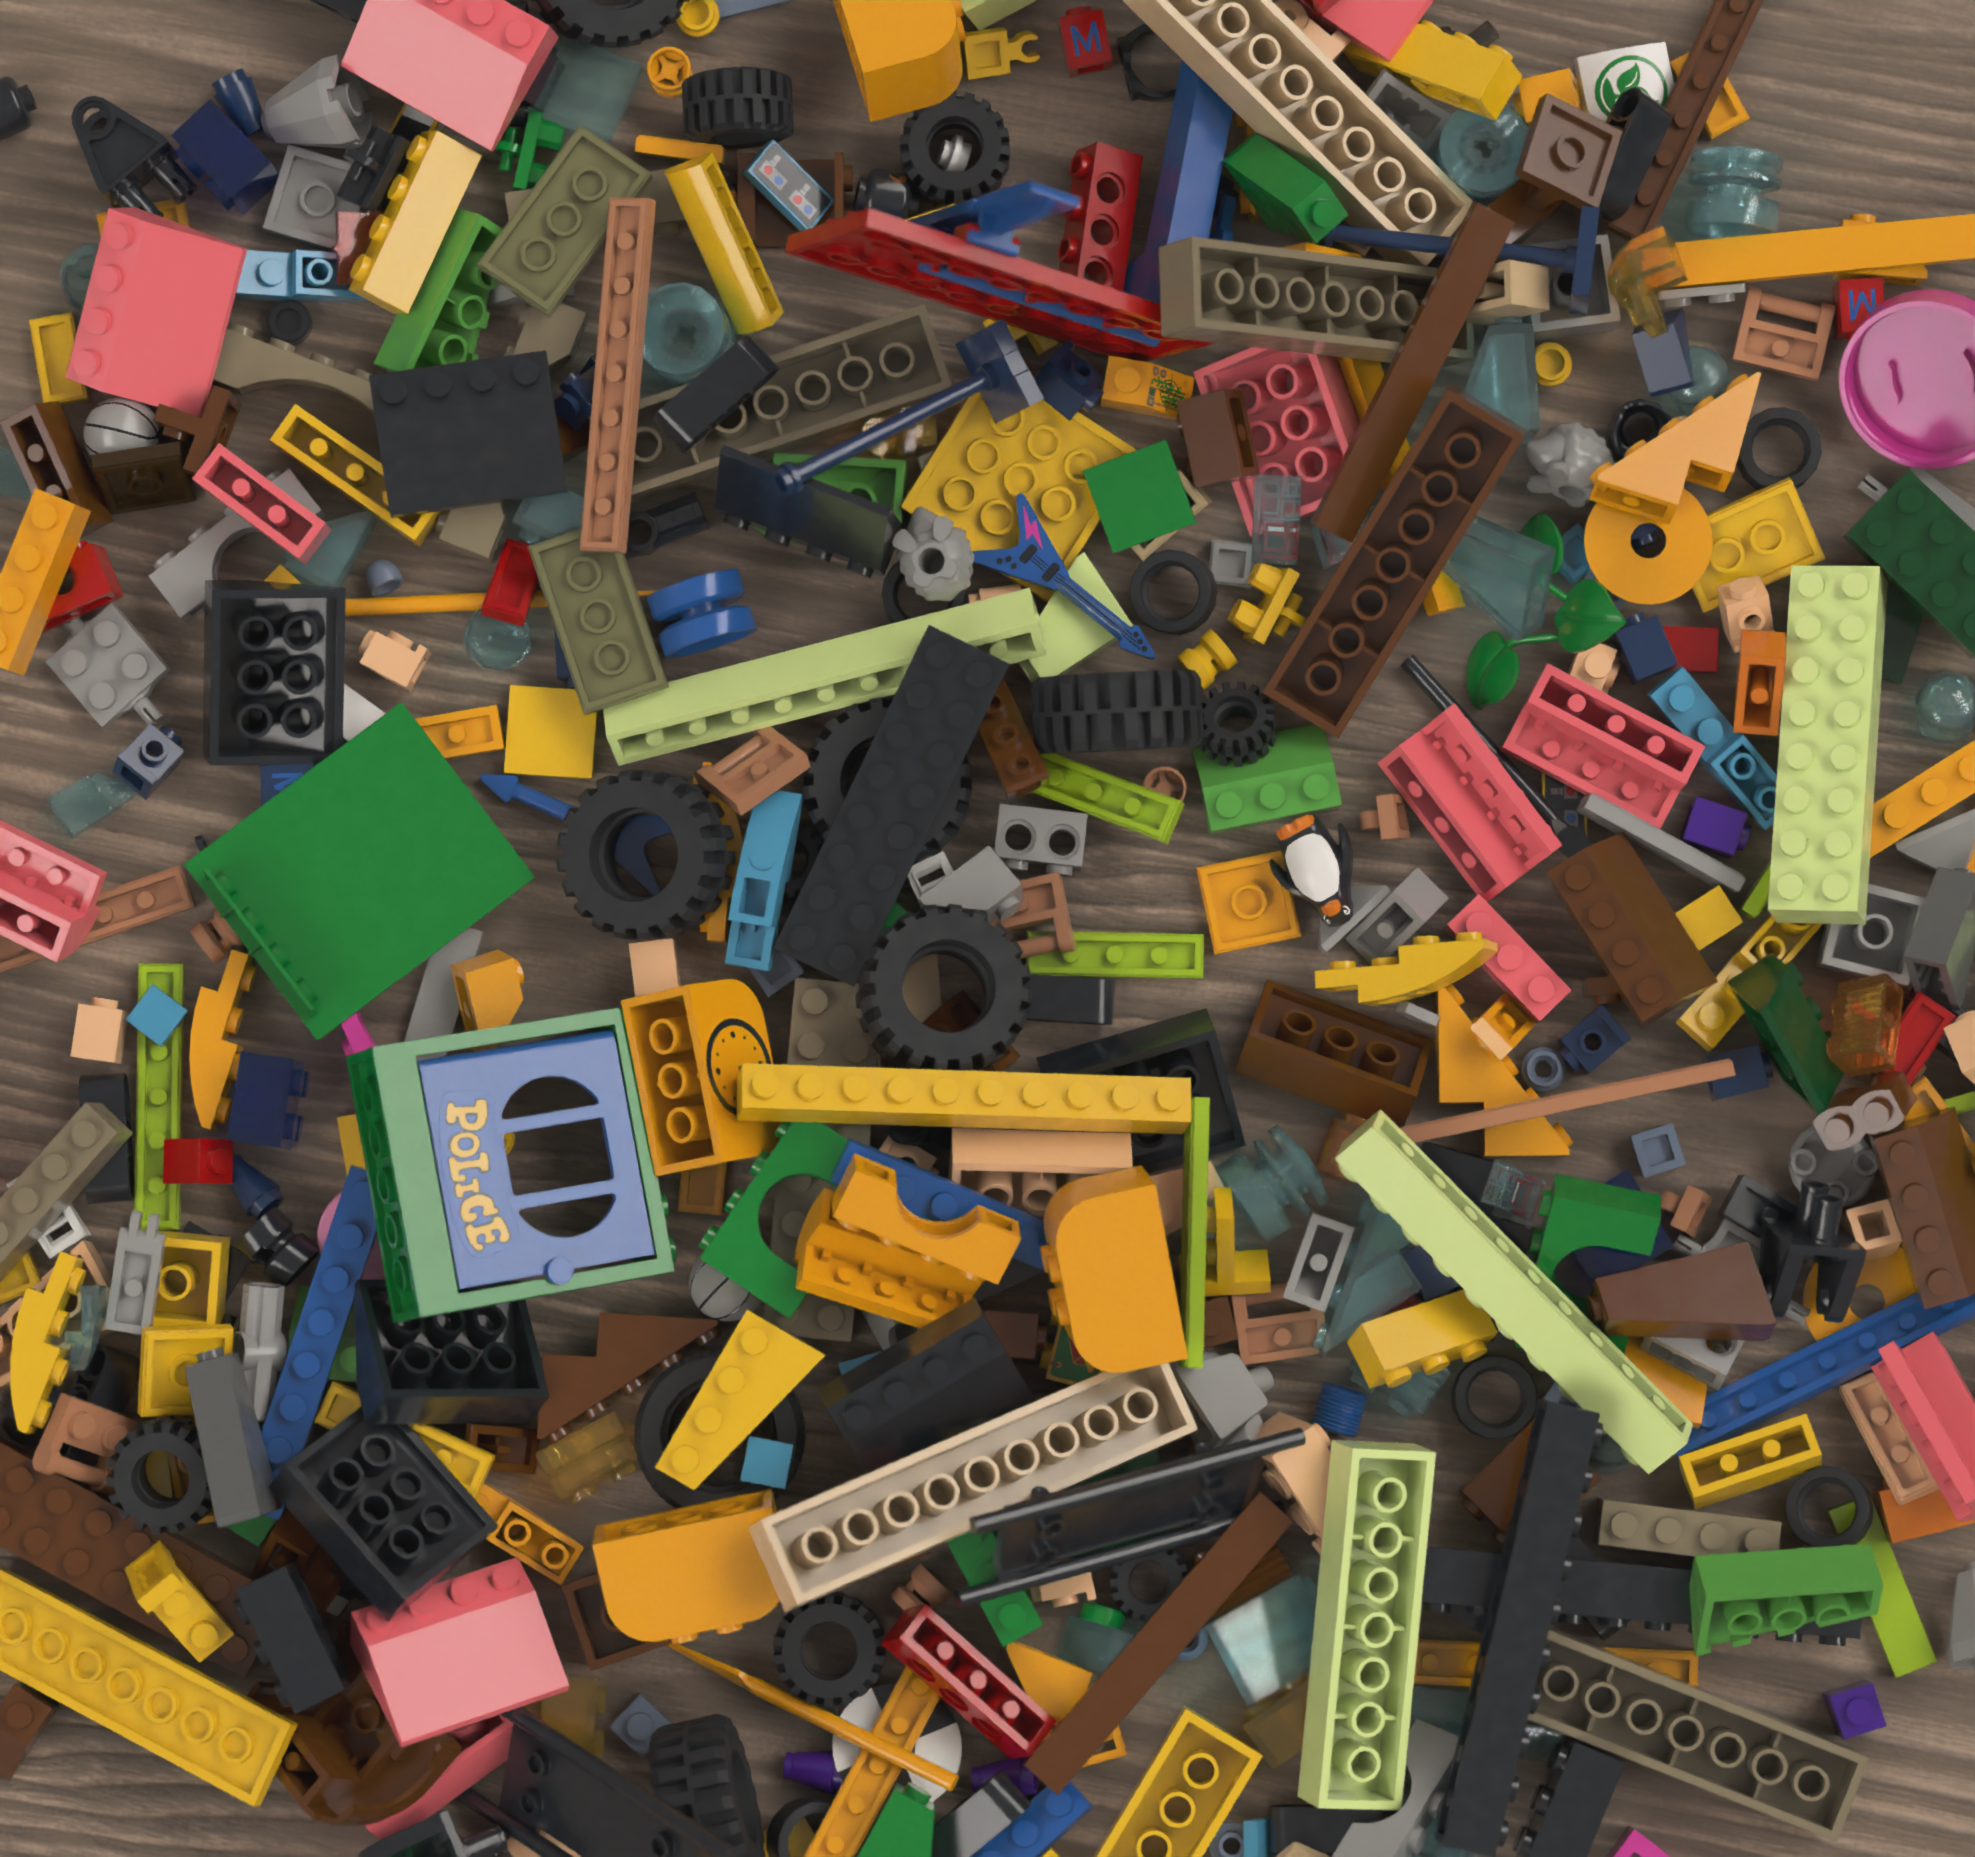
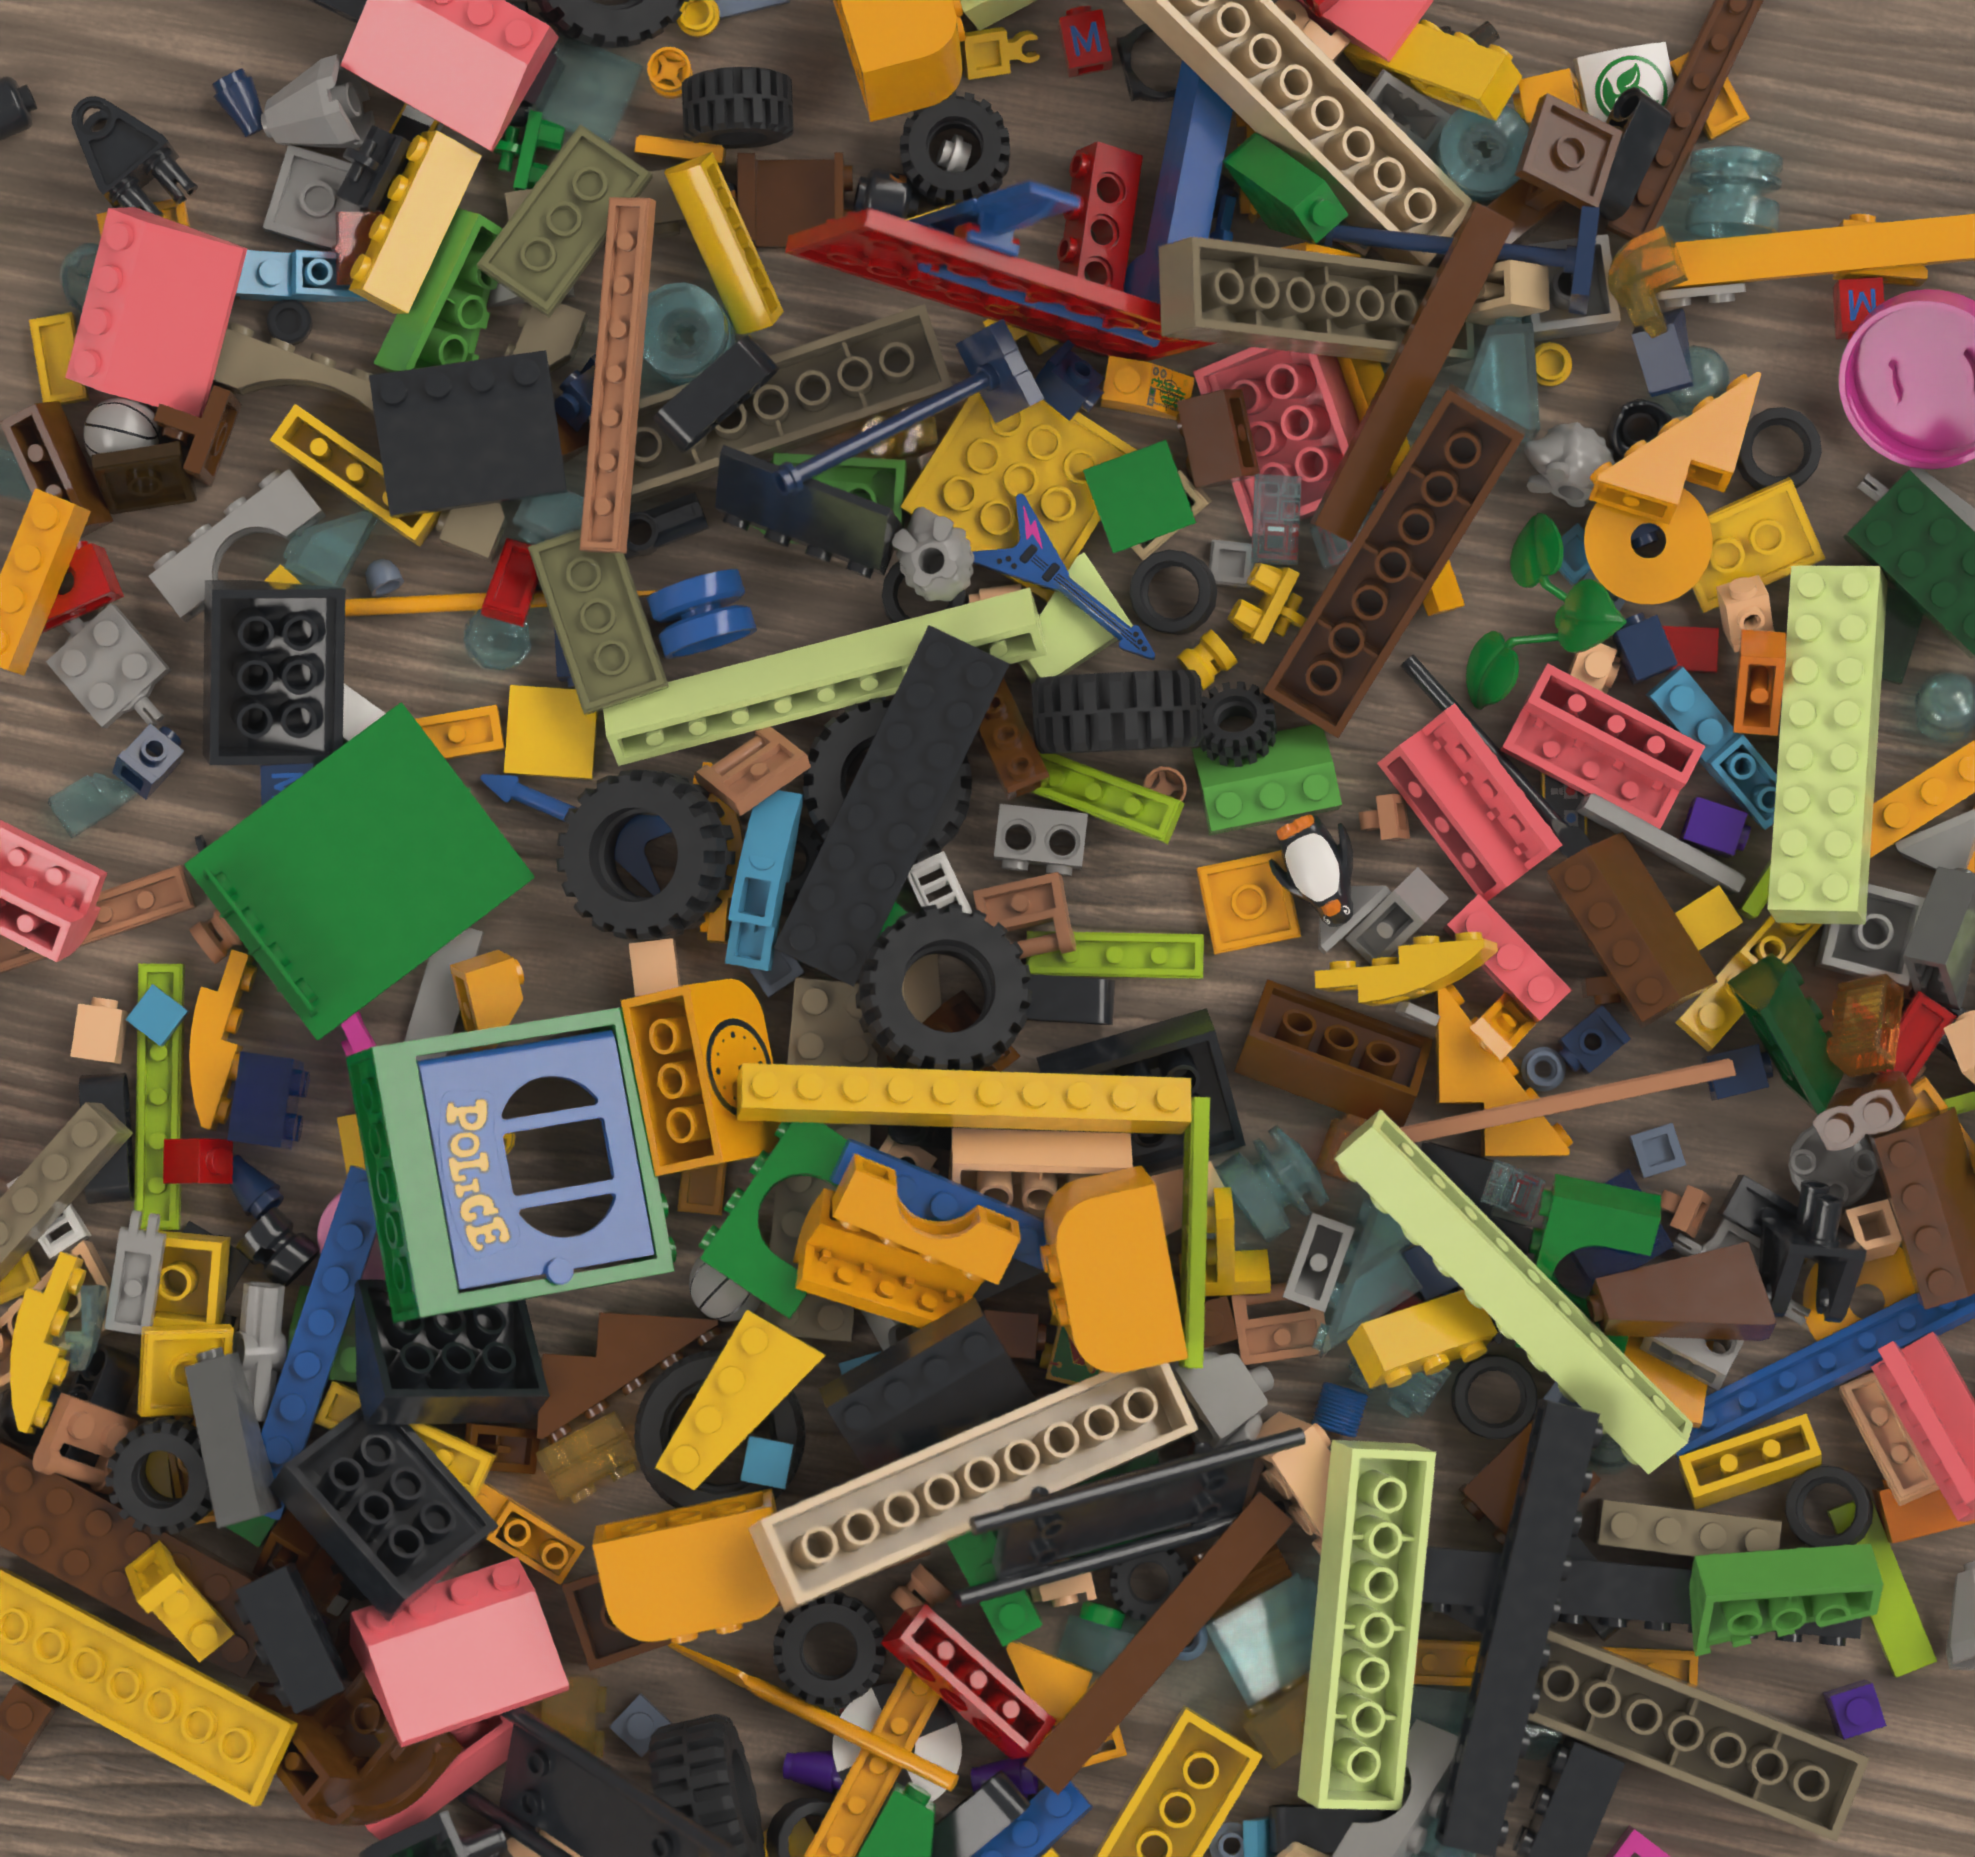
clear blue brick [171,99,279,215] -> none
coral brick [192,443,332,565] -> none
light nougat brick [358,630,432,692] -> none
tile [741,140,835,232] -> none
light grey slope [919,845,1024,924] -> none
clear light blue slope [1443,515,1556,641] -> none
nougat plate [1731,285,1835,382] -> none

